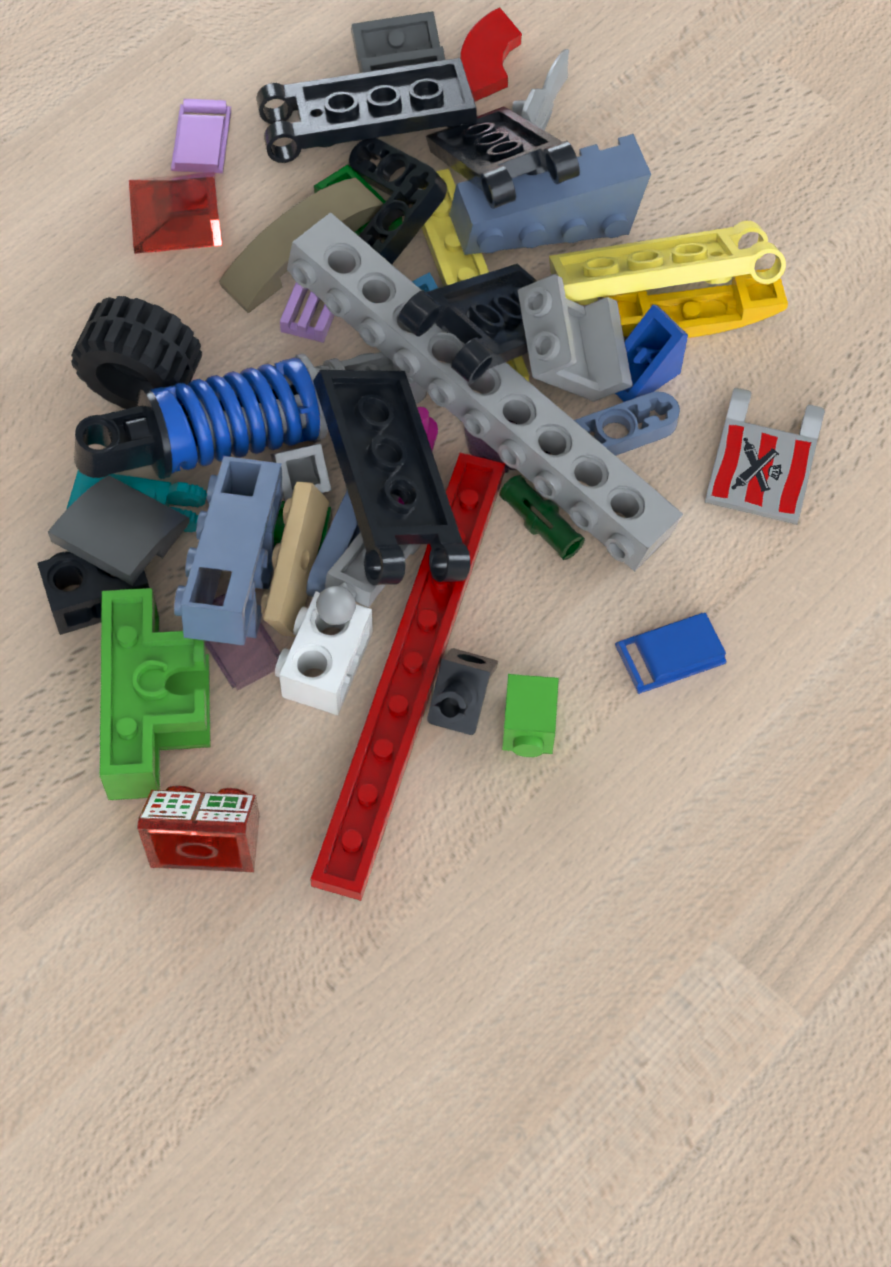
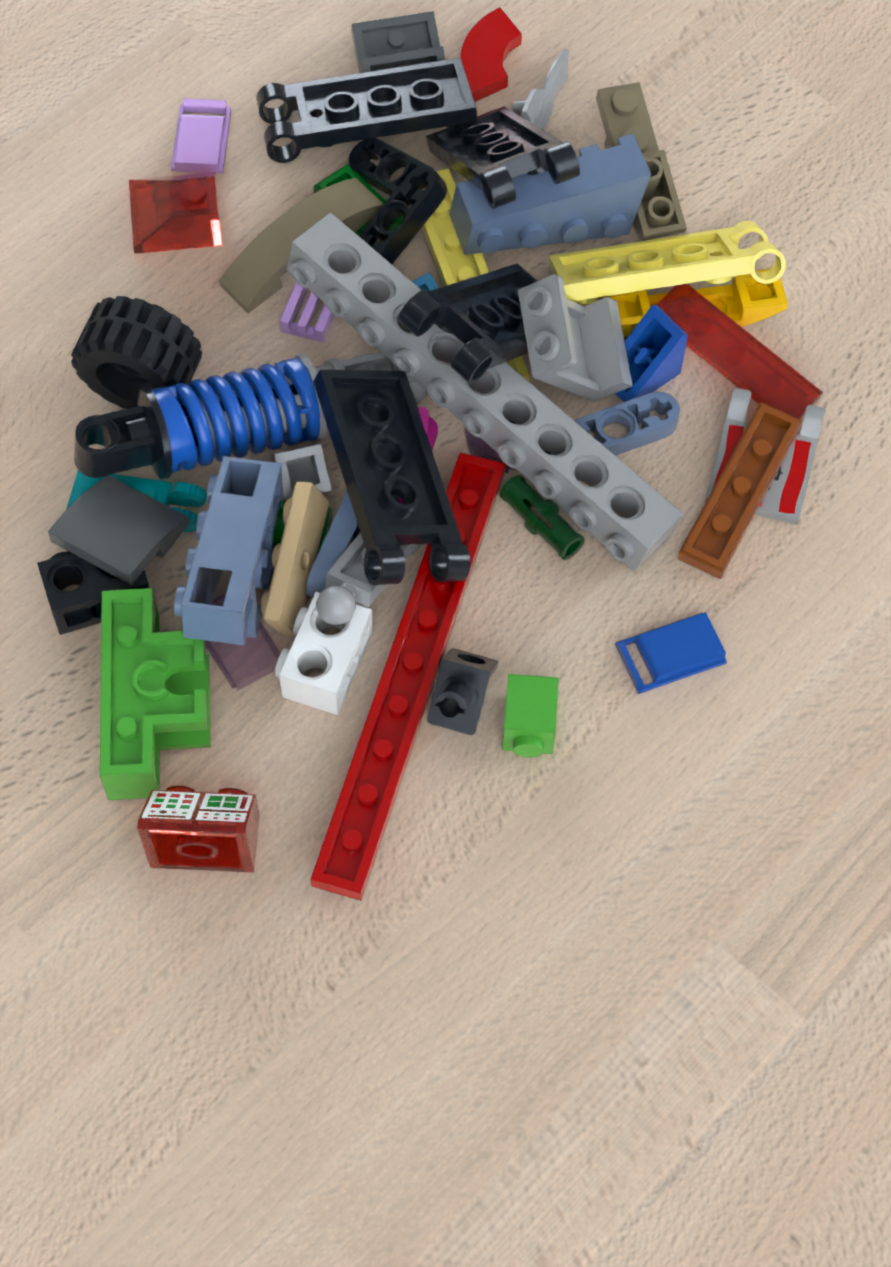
none -> dark tan slope [596,82,687,240]
none -> clear red tile [657,284,823,419]
none -> dark orange tile [678,402,803,579]

